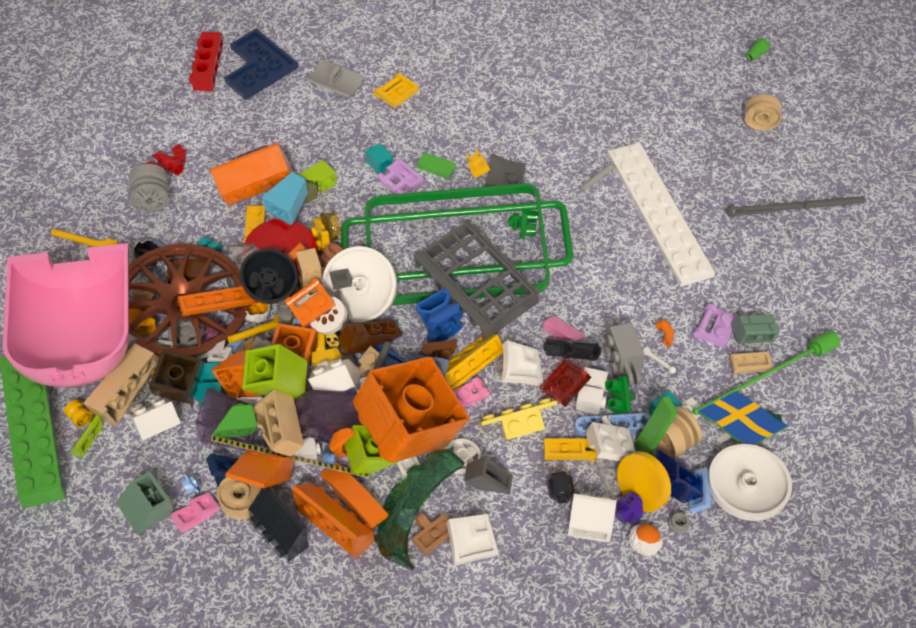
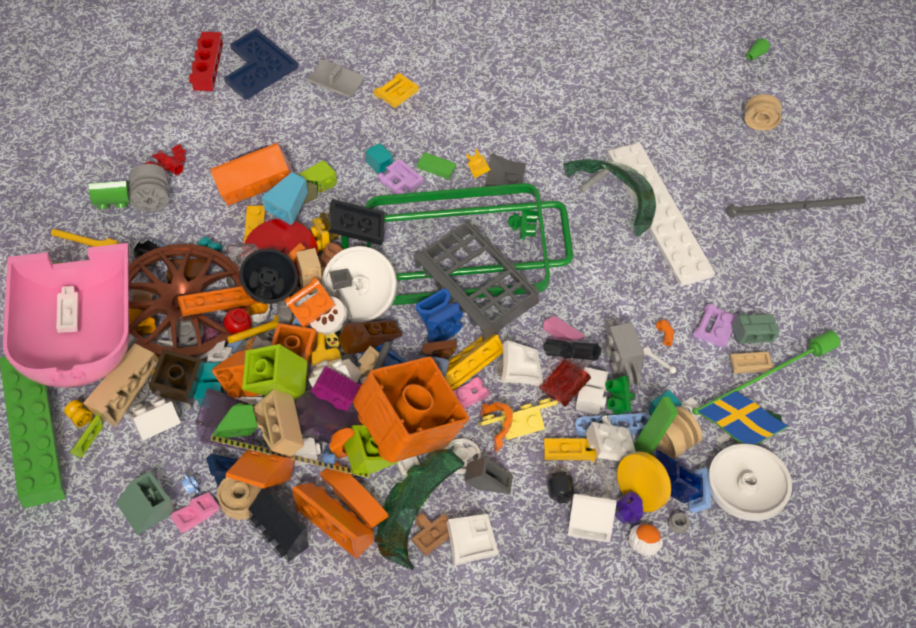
none -> white hinge [56,286,79,333]
none -> bright green brick [89,181,131,209]
none -> red piece [223,308,252,334]
none -> magenta brick [311,366,361,412]
none -> black plate [328,199,385,245]
none -> orange helmet [480,402,513,452]
none -> clear green windscreen [563,159,656,237]

